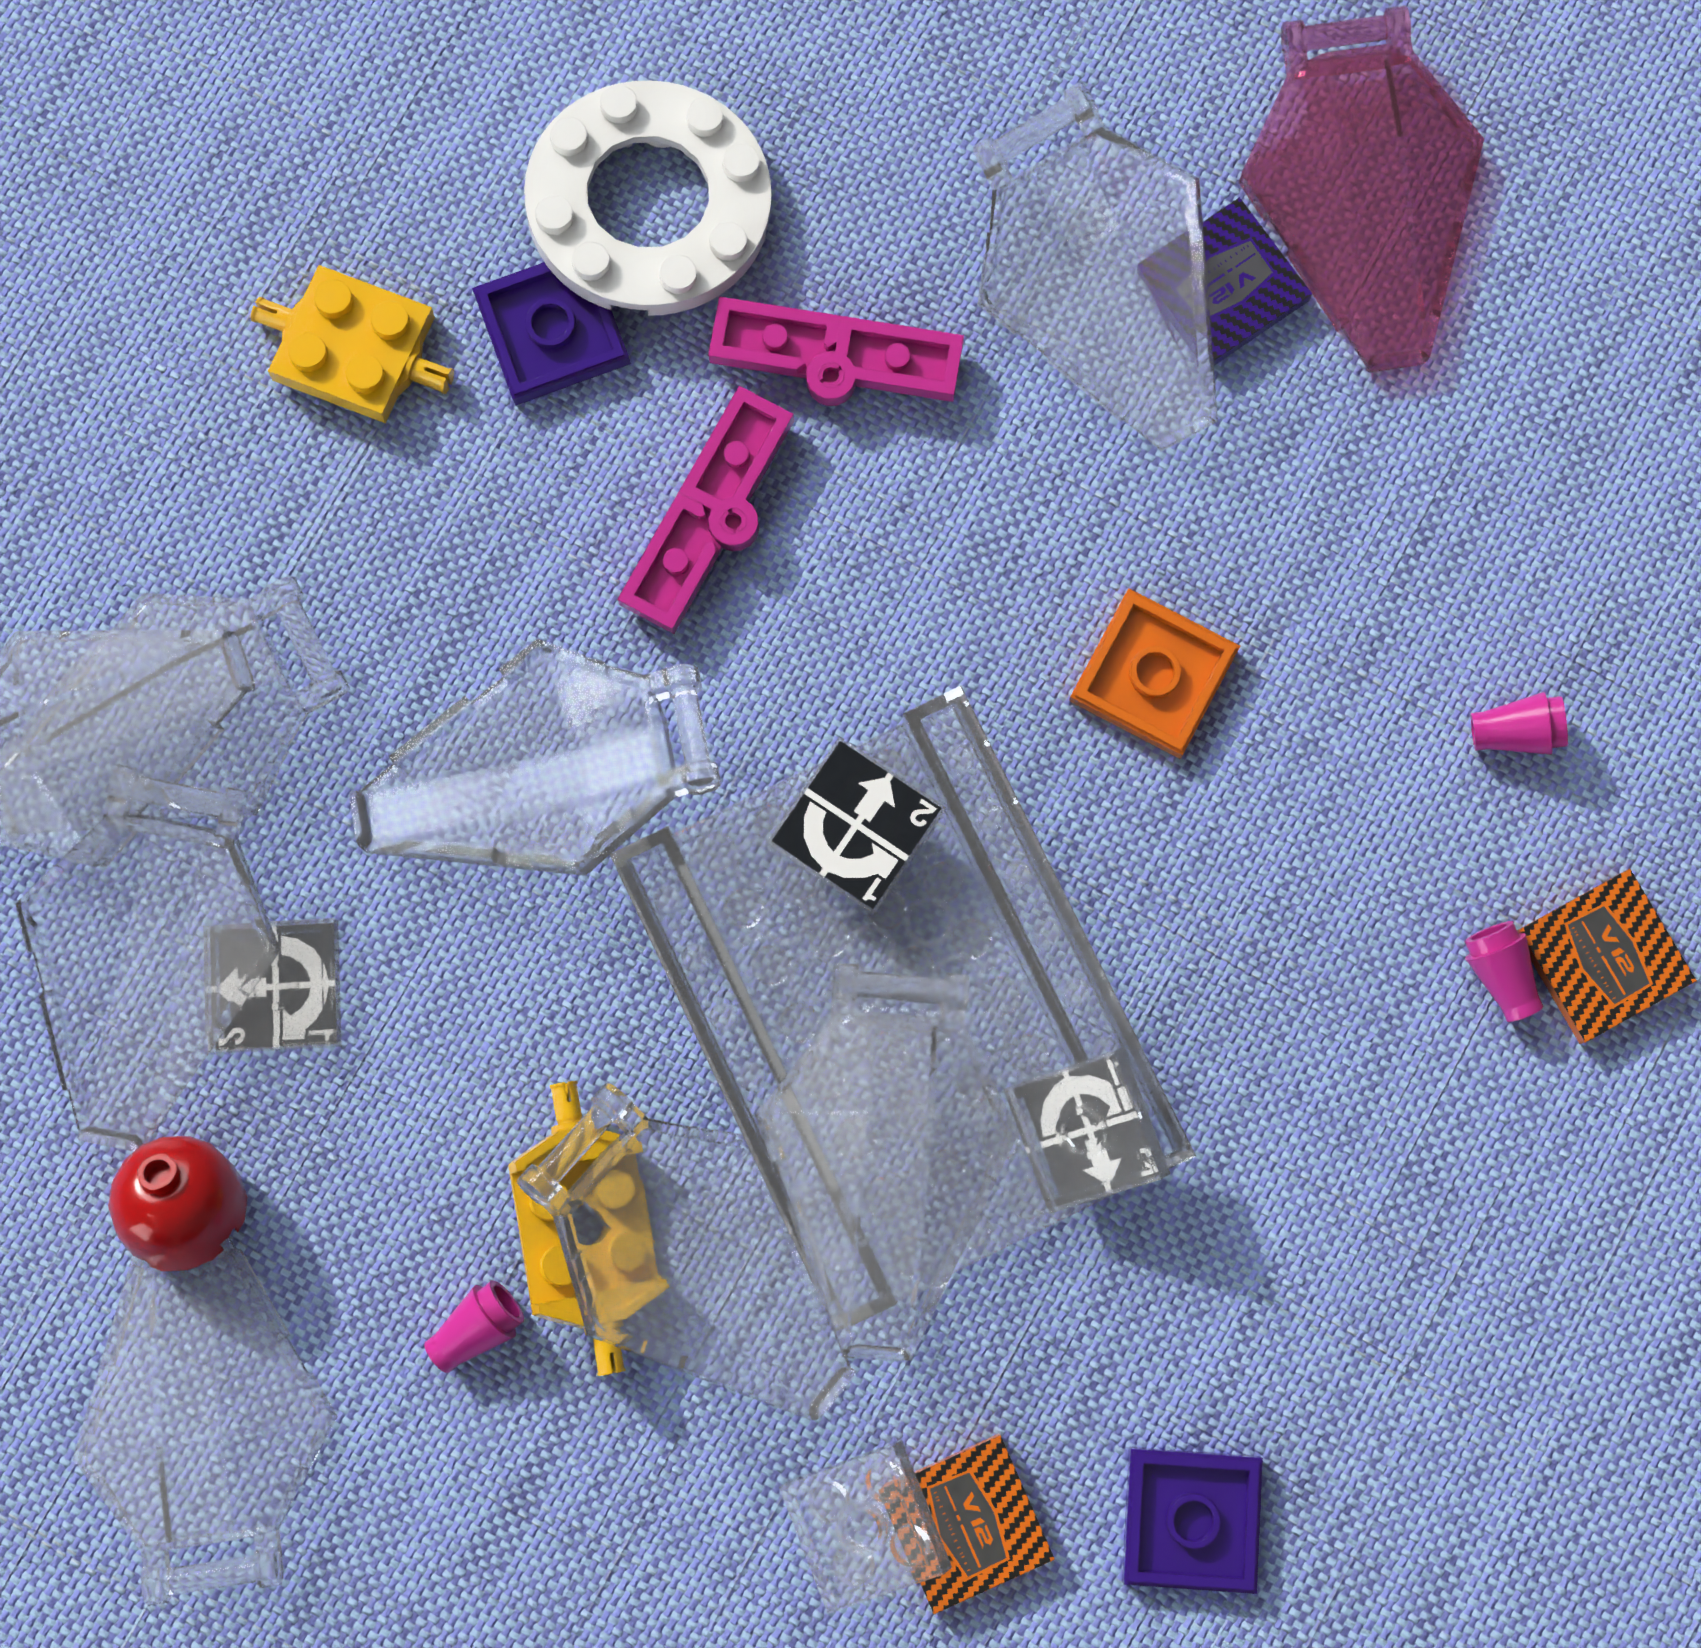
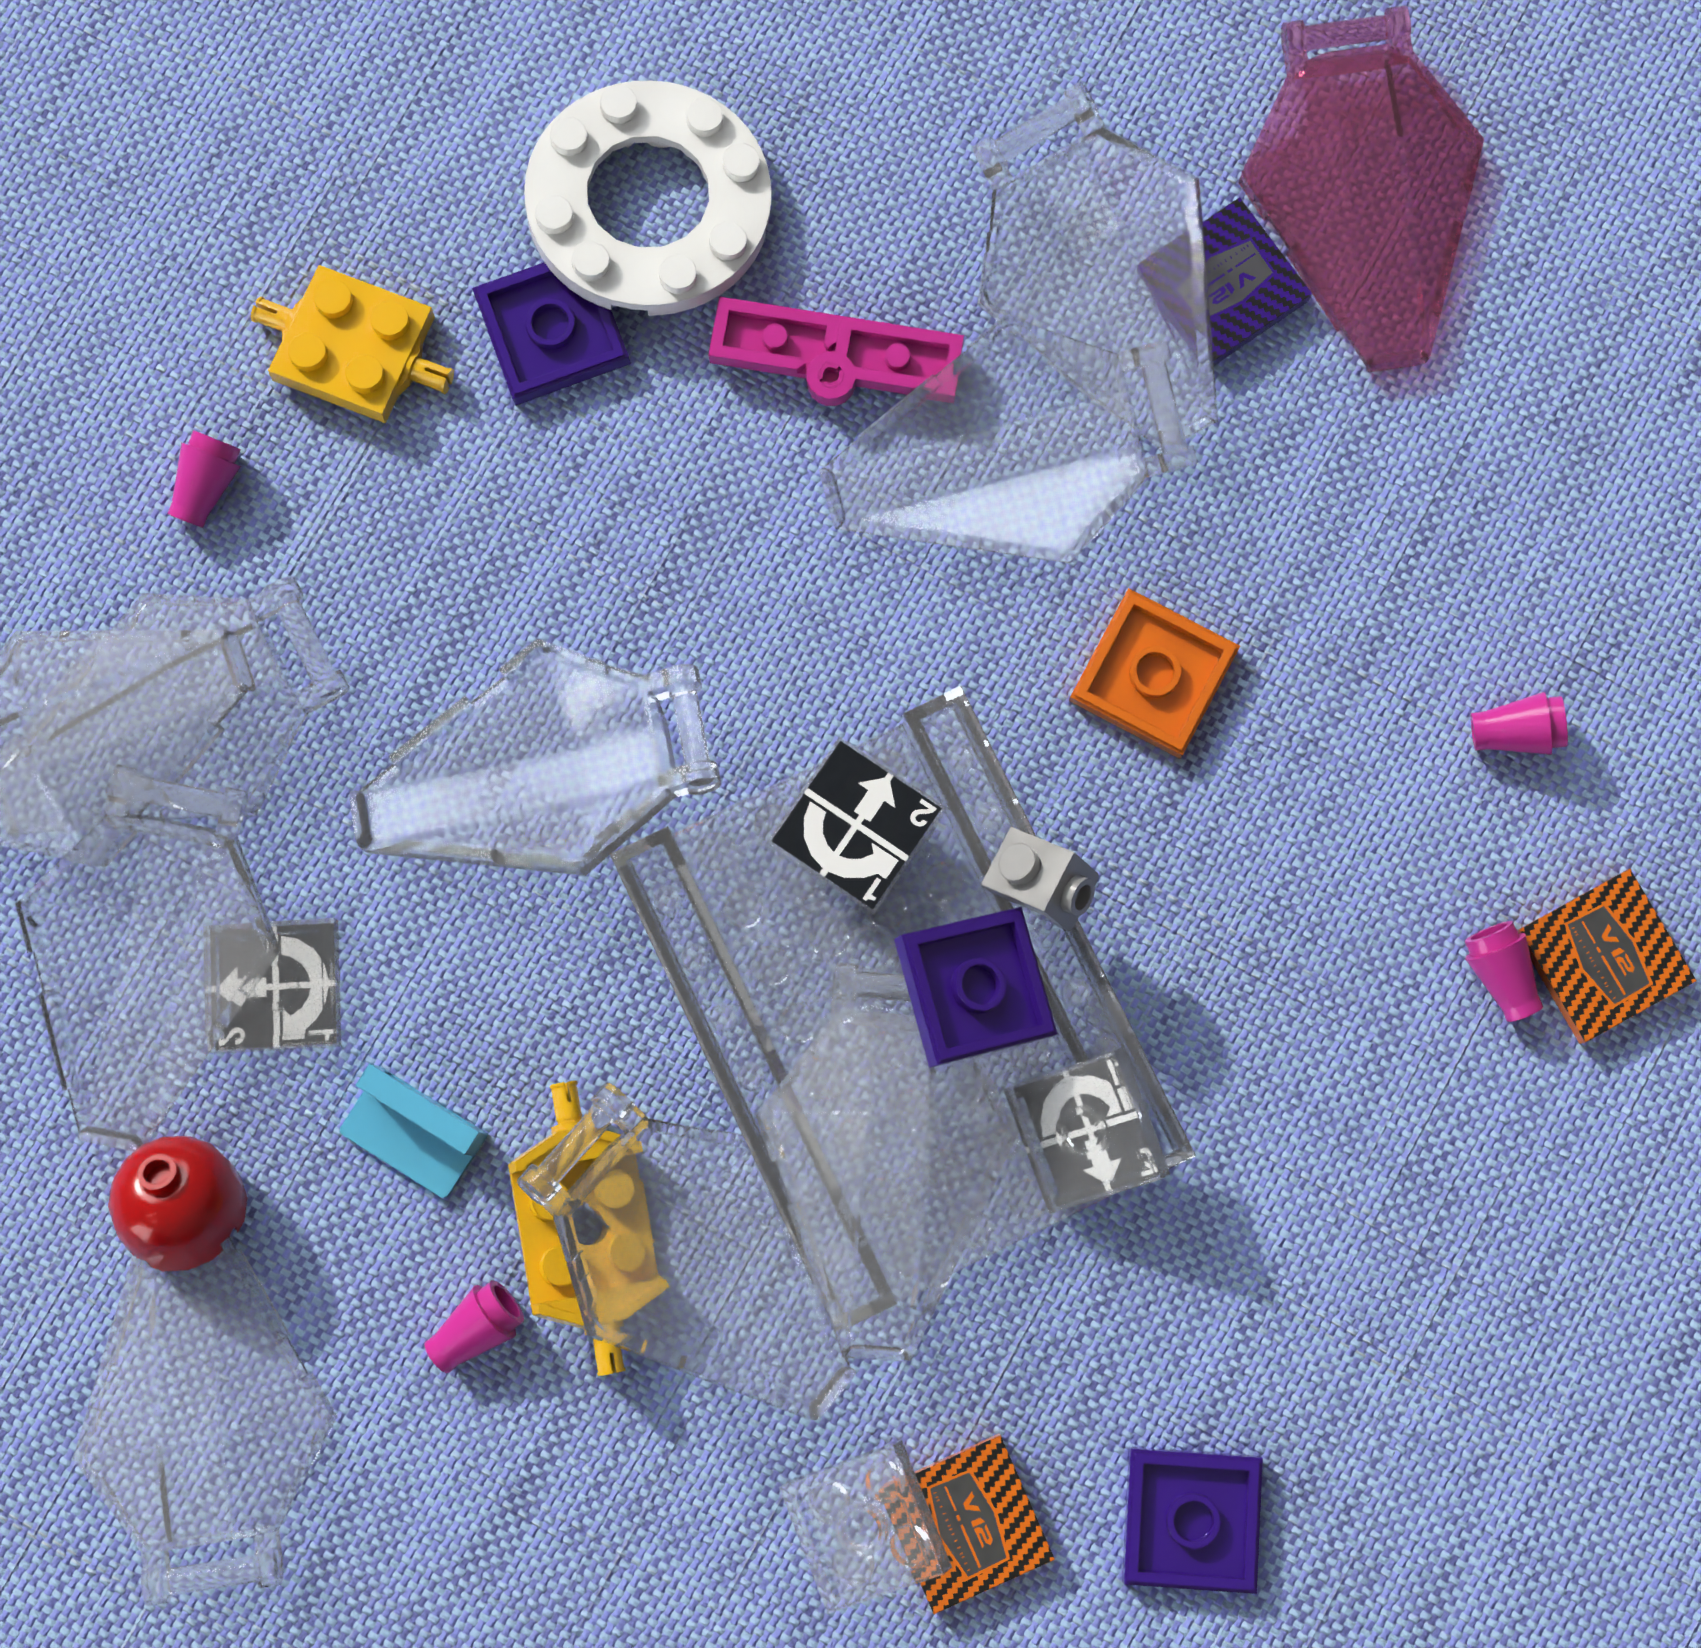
dark pink hinge [617,386,794,634] -> none
none -> dark pink cone [167,430,241,528]
none -> medium azure panel [340,1063,489,1198]
none -> clear windscreen [819,315,1198,563]
none -> dark purple tile [894,907,1058,1068]
none -> light grey bracket [981,827,1099,931]

